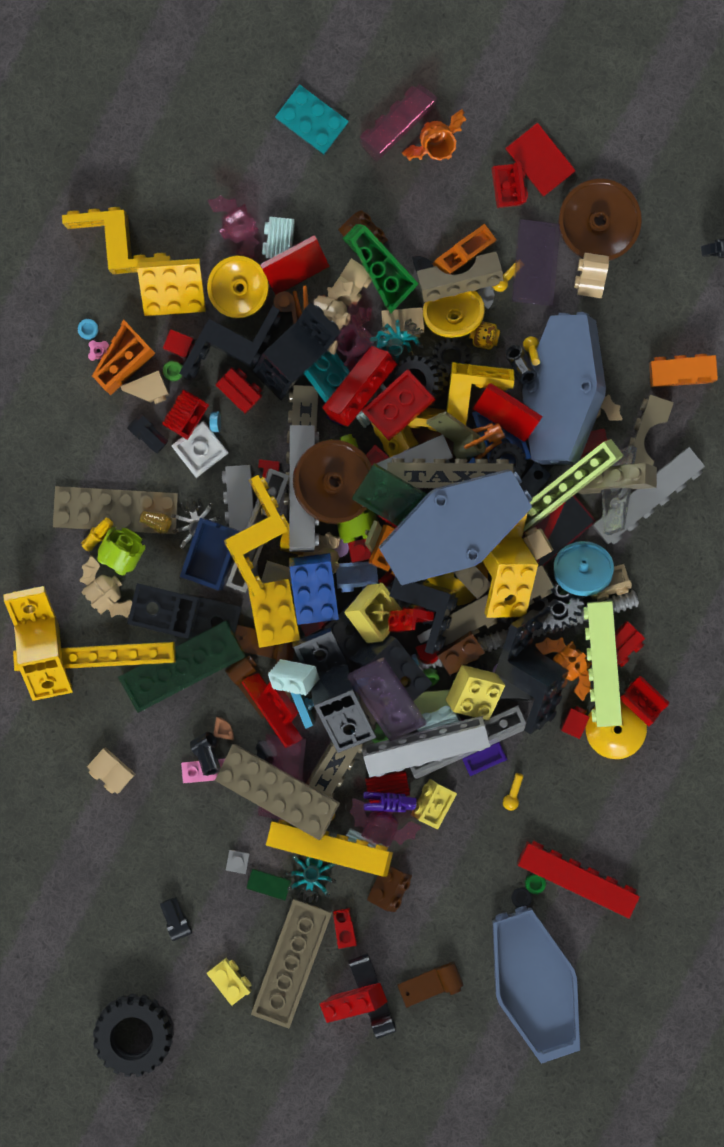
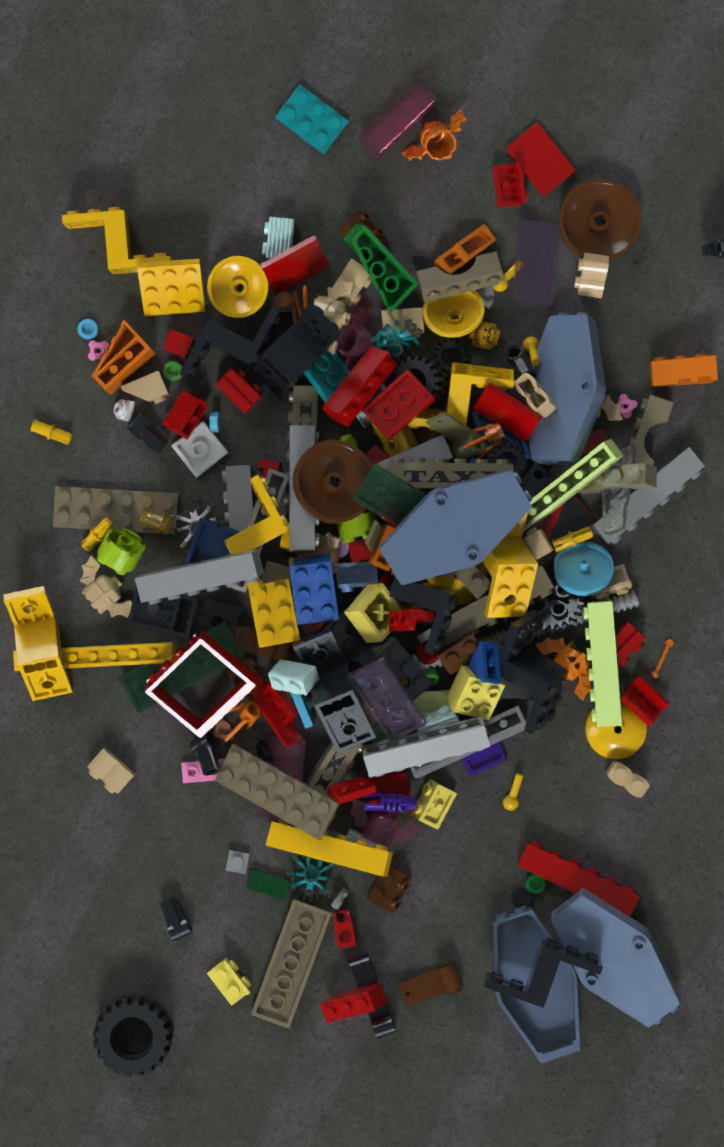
clear pink helmet [207,195,259,258] -> none
red brick [560,706,590,739] -> none
none -> yellow axle [30,419,72,445]
none -> white plate [114,399,135,422]
none -> light grey brick [135,549,264,604]
none -> red window [145,629,257,738]
none -> orange plant [224,701,261,741]
none -> red bracket [327,776,376,804]
none -> light grey tile [331,887,349,910]
none -> blue slope [468,641,501,685]
none -> black bracket [484,938,603,1008]
none -> tan brick [514,372,557,418]
none -> sand blue container [551,888,681,1028]
none -> yellow axle [552,526,593,553]
none -> tan brick [605,761,650,798]
none -> bright pink plate [616,394,638,418]
none -> orange hinge [651,639,674,679]

